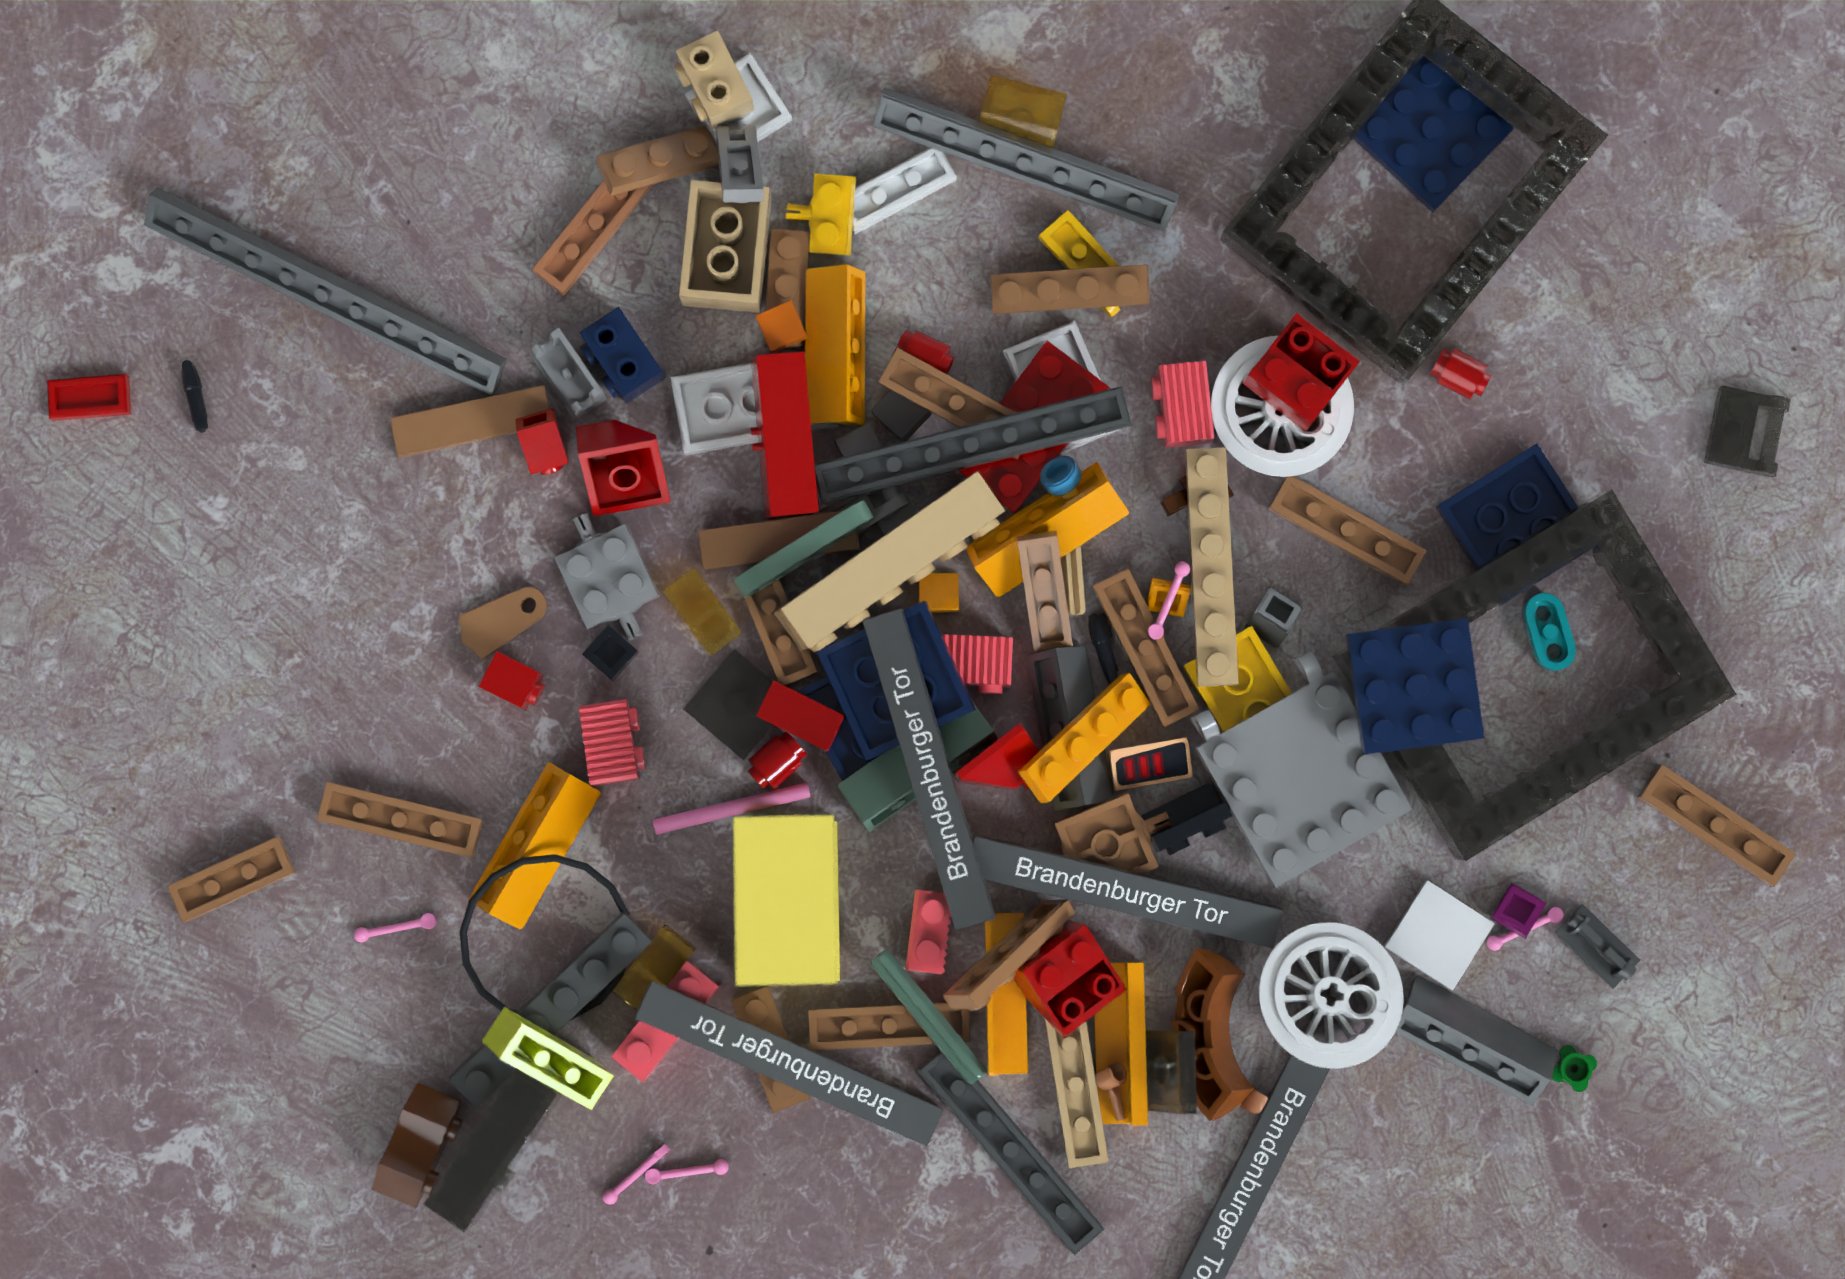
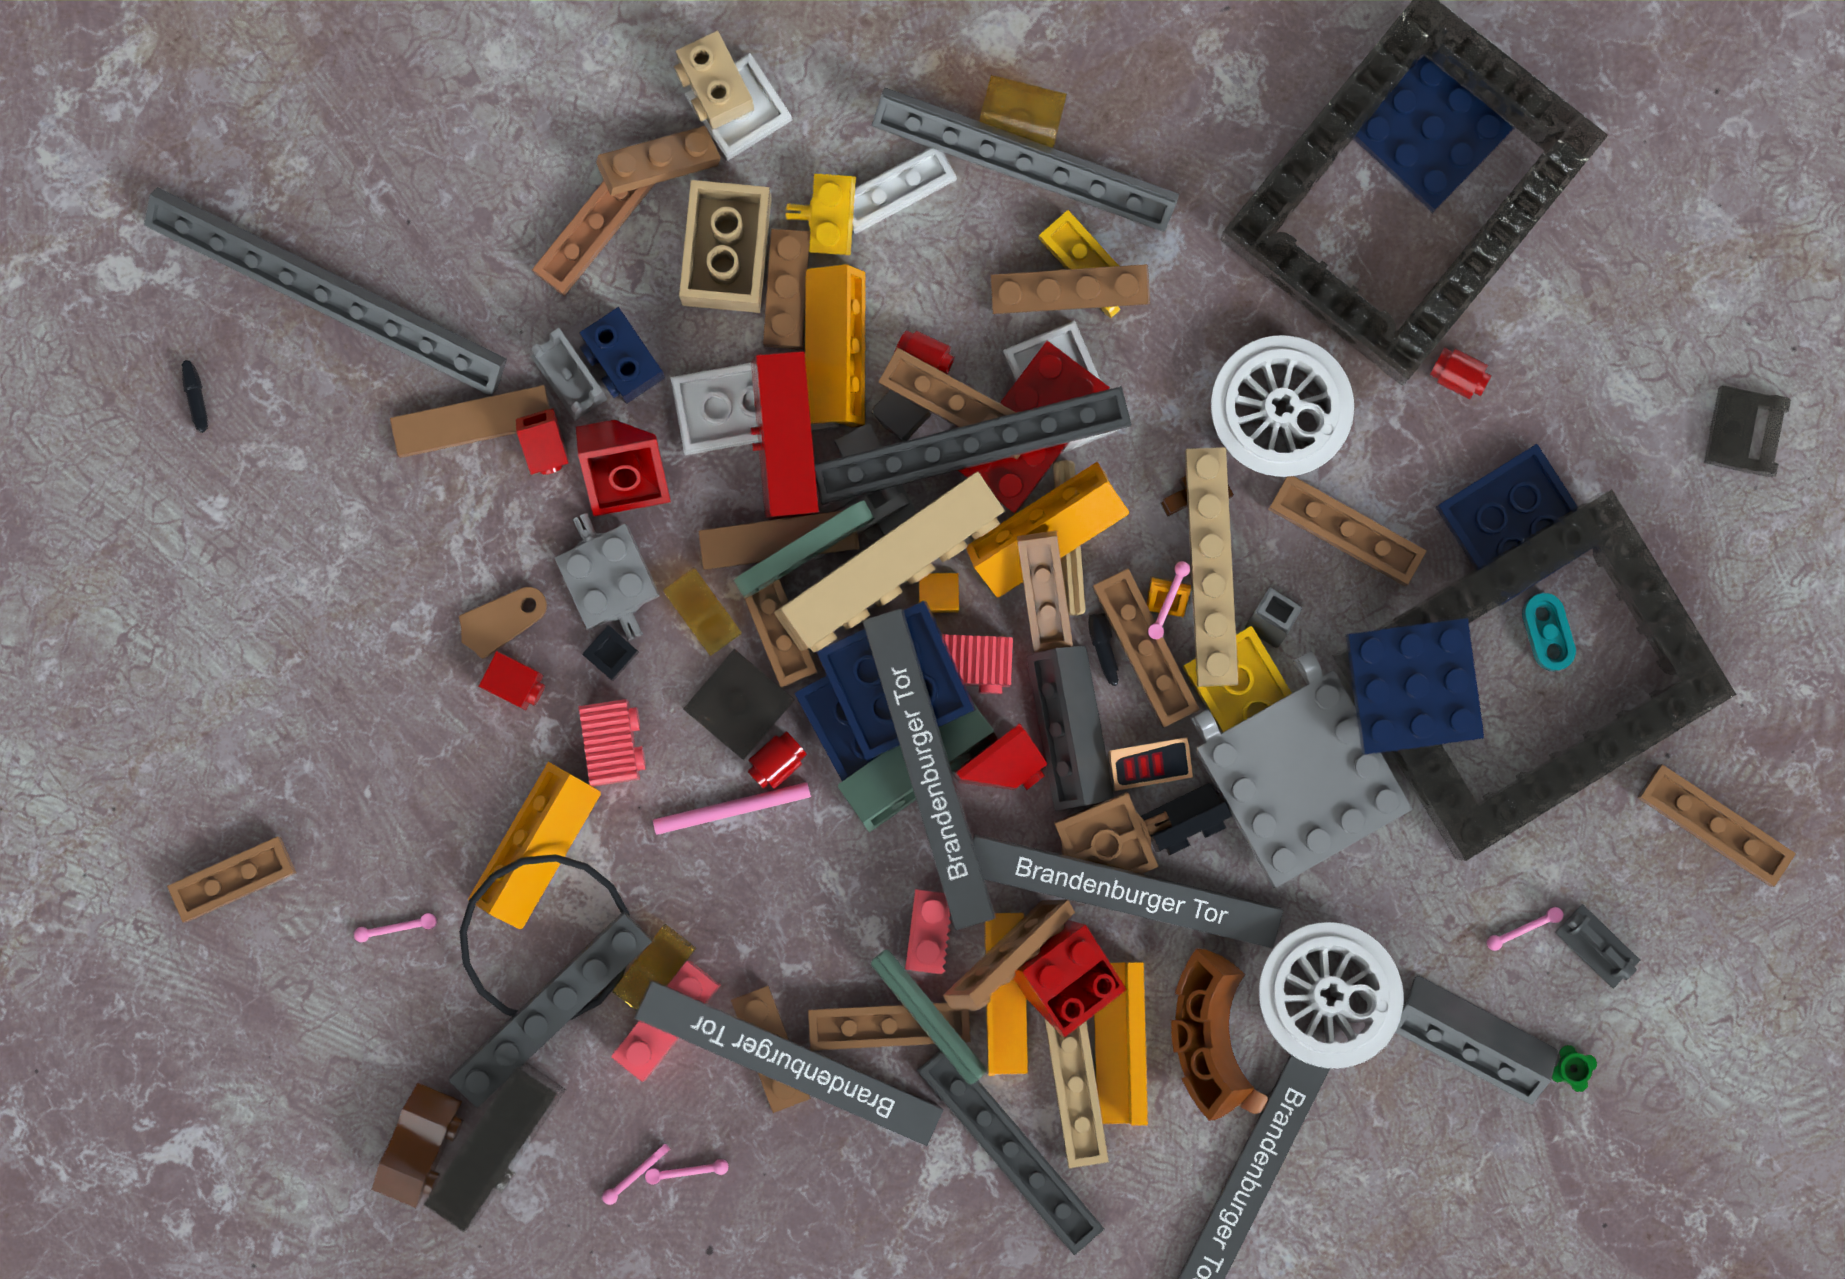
red tile [47,374,131,421] -> none
medium nougat plate [317,782,483,858] -> none
neon yellow brick [482,1007,614,1110] -> none
light grey plate [716,126,763,203] -> none
light yellow piece [733,815,840,985] -> none
orange tile [755,300,807,354] -> none
red tile [756,680,846,752] -> none
light orange plate [1018,673,1151,803] -> none
dark azure tile [1040,456,1082,496] -> none
nougat hand [1096,1062,1127,1121] -> none
clear smoke plate [1145,1030,1197,1114] -> none
coral brick [1150,361,1215,448] -> none
red slope [1243,313,1360,432] -> none
white tile [1383,880,1495,991] -> none
magenta tile [1491,883,1547,939] -> none

